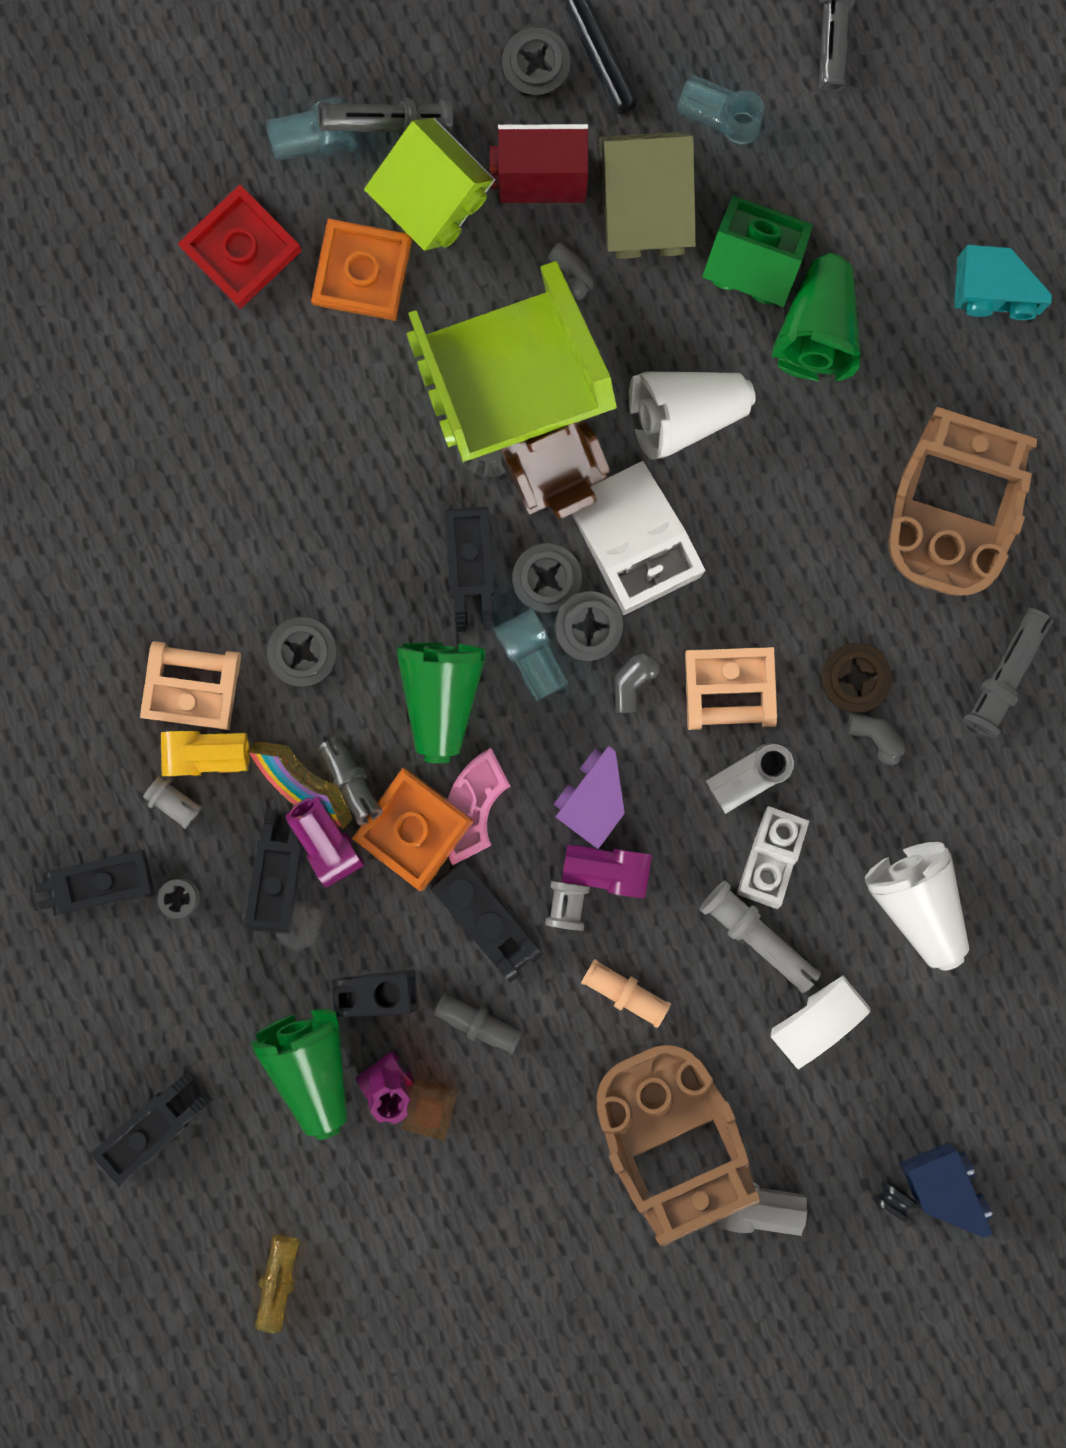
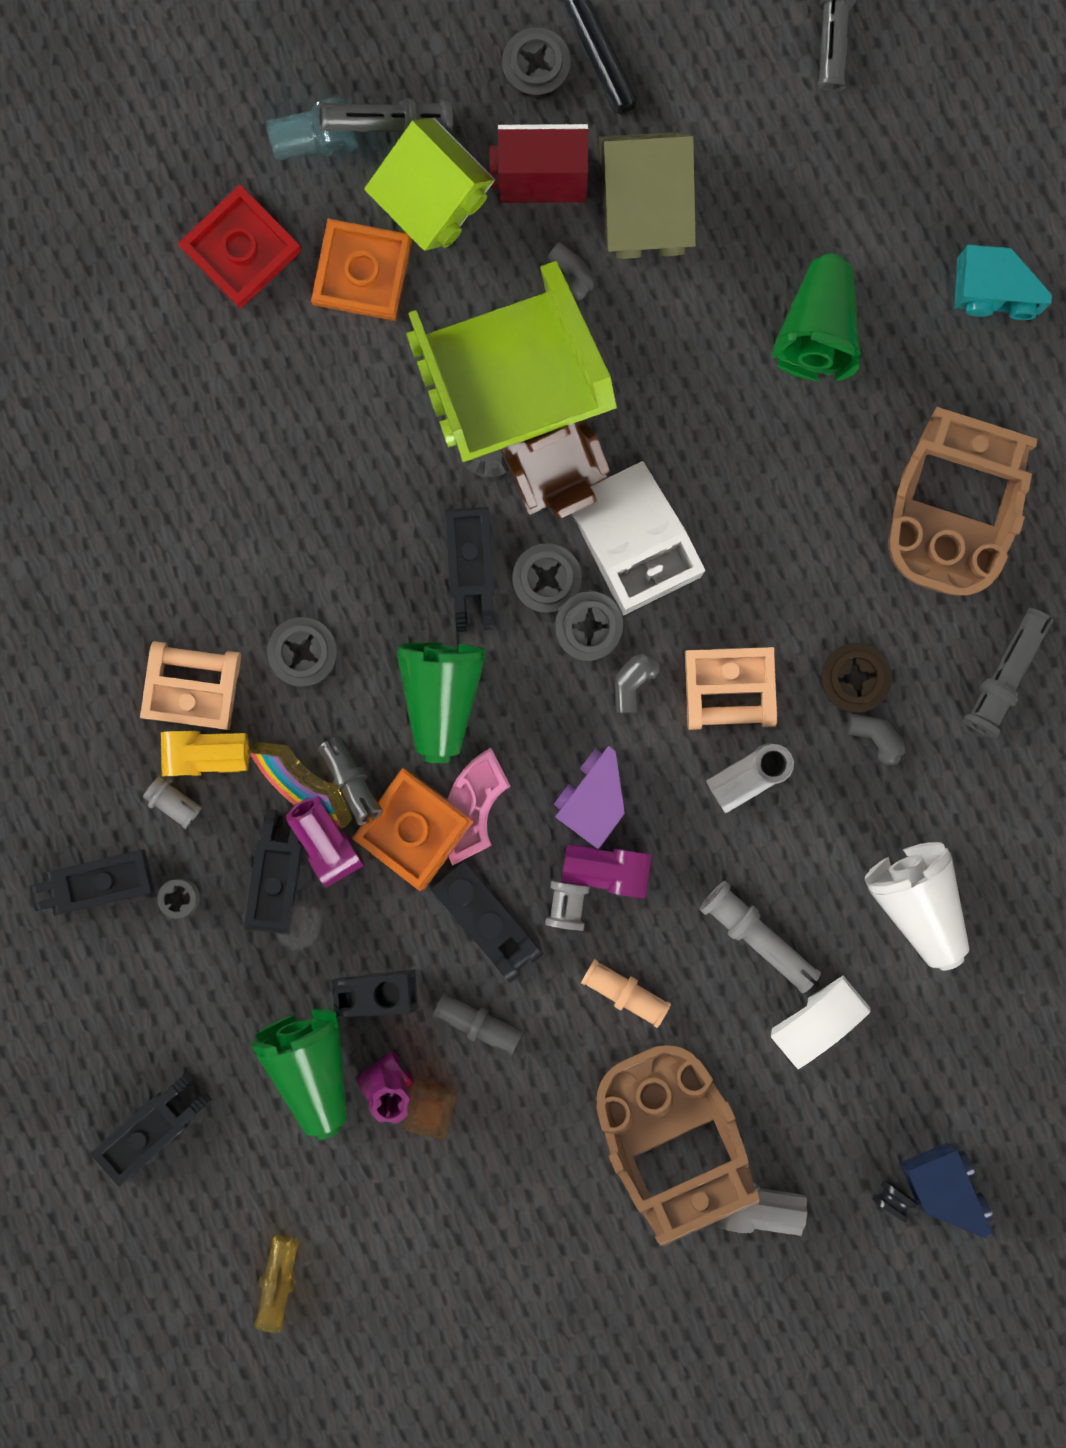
clear light blue piece [493,608,569,702] -> none
white cone [629,371,755,460] -> none
clear light blue piece [676,74,765,145] -> none
green slope [702,195,813,307] -> none
white slope [736,806,809,909] -> none

